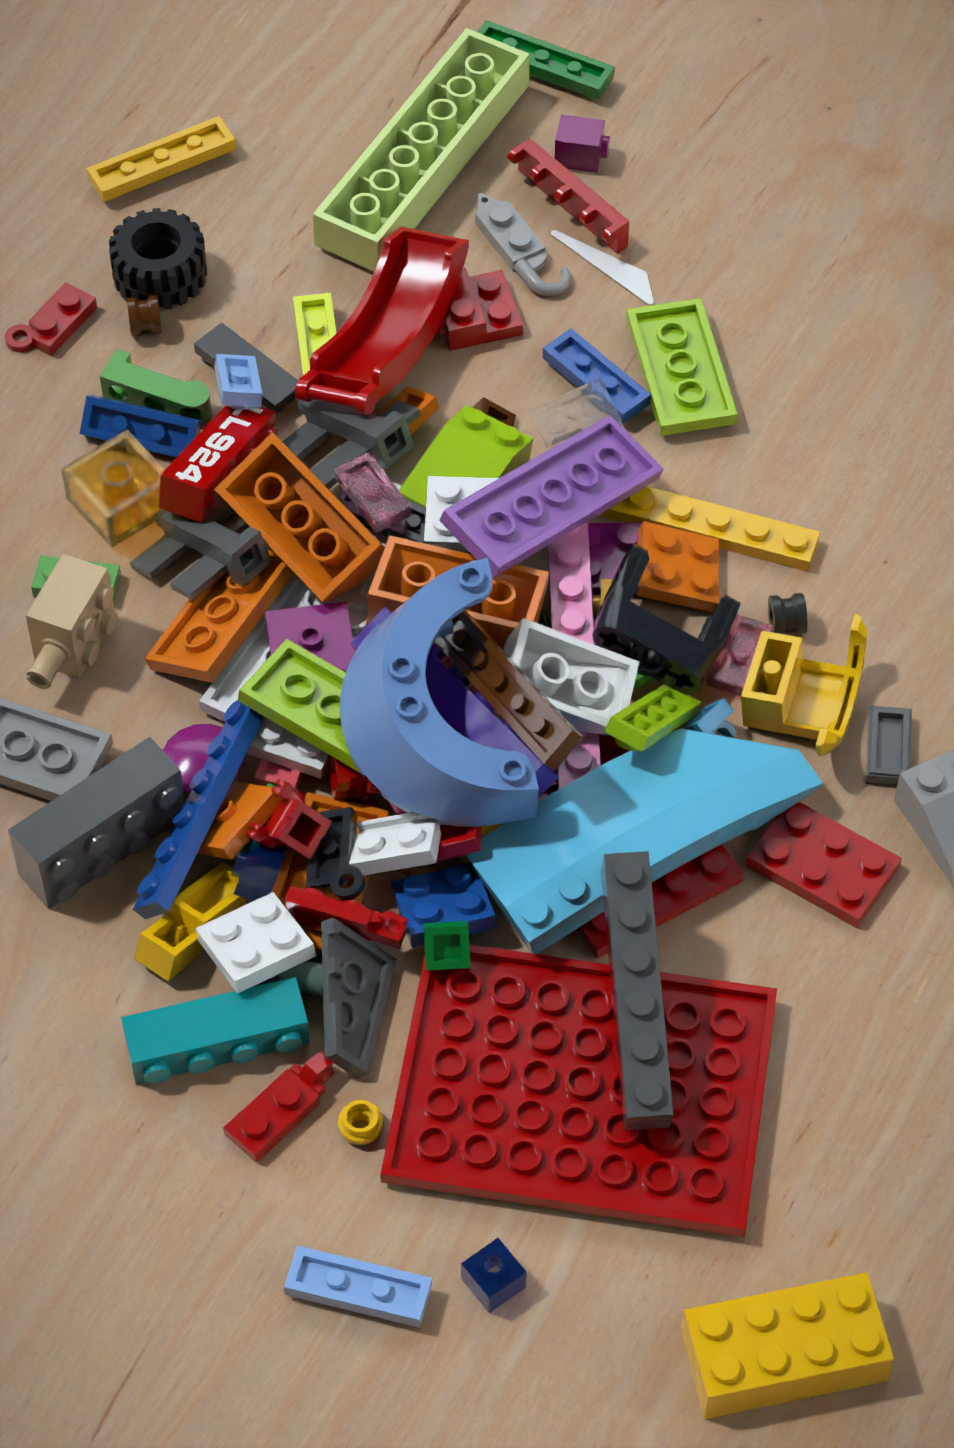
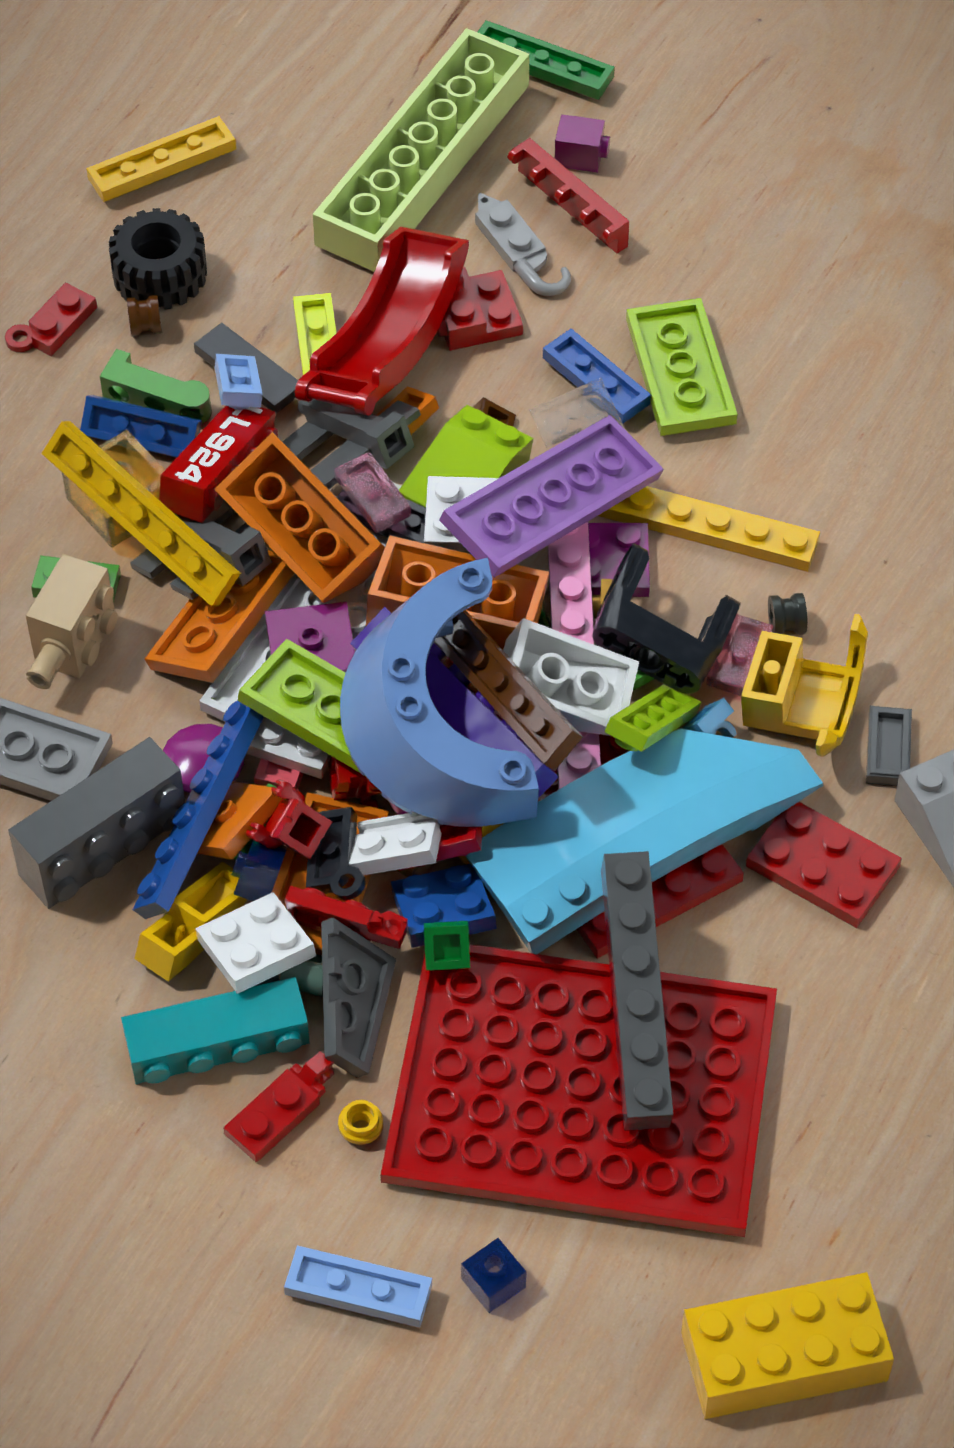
white sticker [551,230,654,305] -> none
orange plate [636,521,719,613] -> none
none -> yellow plate [41,421,241,606]

